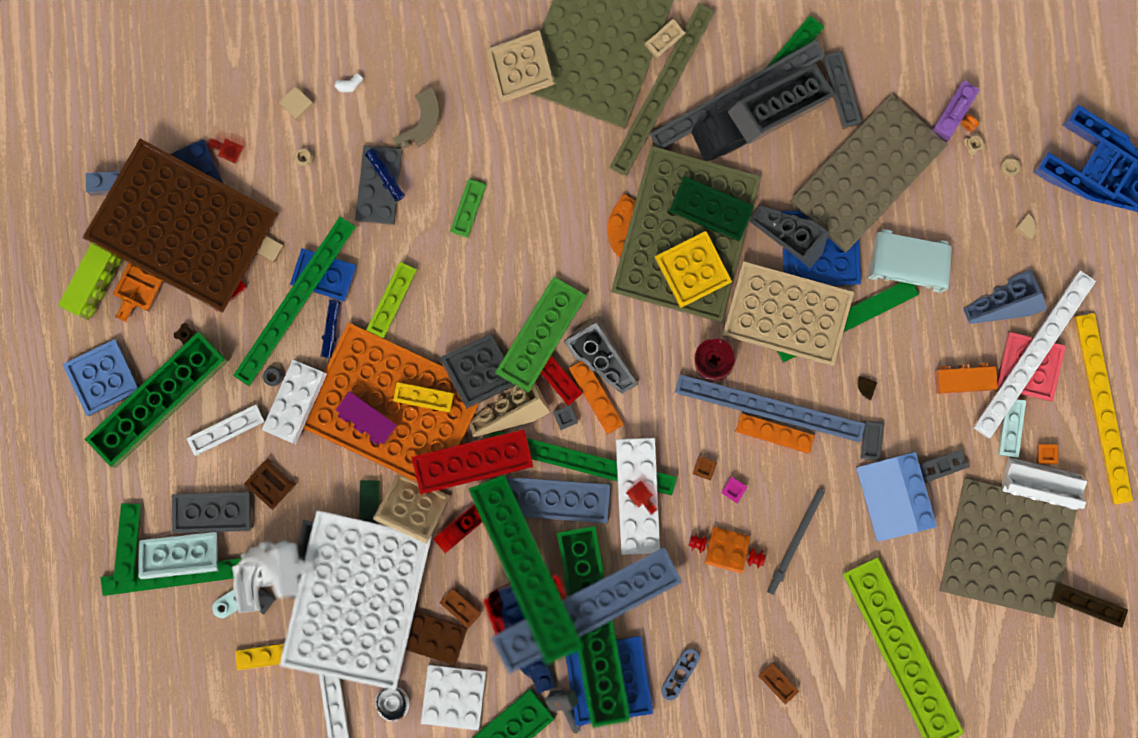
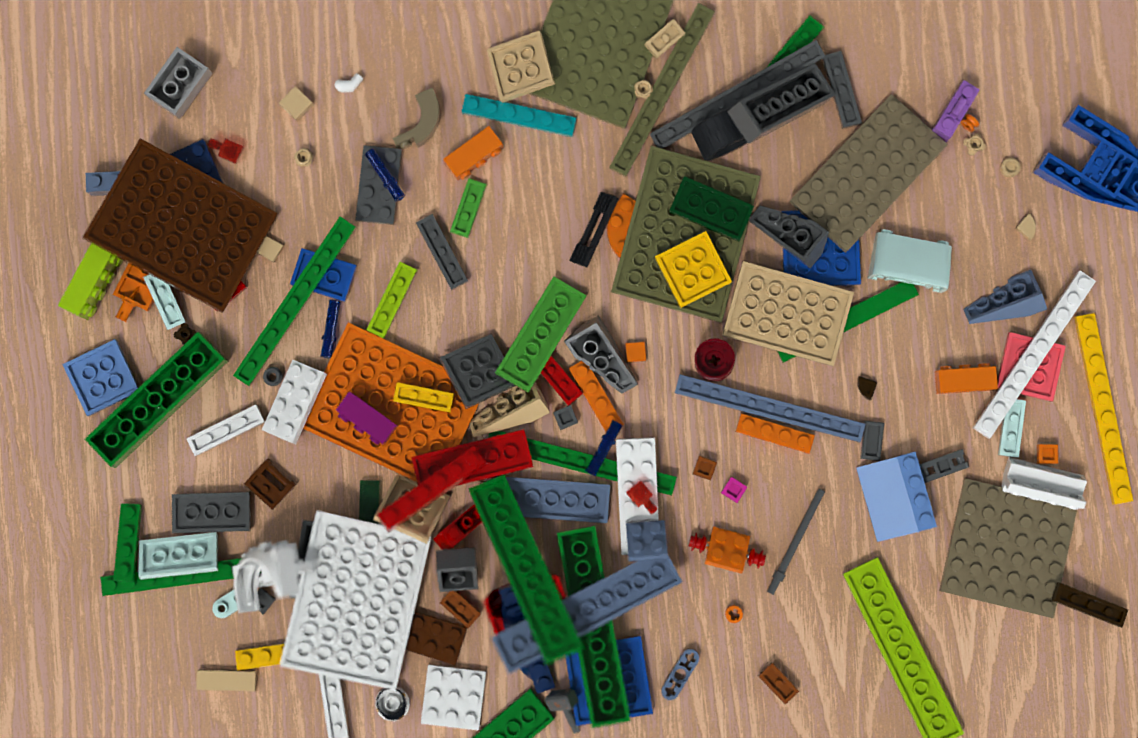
none -> light aqua plate [143,274,185,330]
none -> light grey brick [144,47,213,119]
none -> tan tile [196,670,257,691]
none -> red brick [377,446,485,533]
none -> dark grey plate [416,214,468,290]
none -> dark grey brick [436,547,478,592]
none -> orange brick [443,126,503,181]
none -> teal plate [461,94,576,137]
none -> black container [570,192,619,267]
none -> clear blue pin [585,420,623,477]
none -> orange tile [625,342,646,363]
none -> sand blue plate [626,520,668,561]
none -> tan plate [634,80,653,99]
none -> orange bush [725,605,743,623]

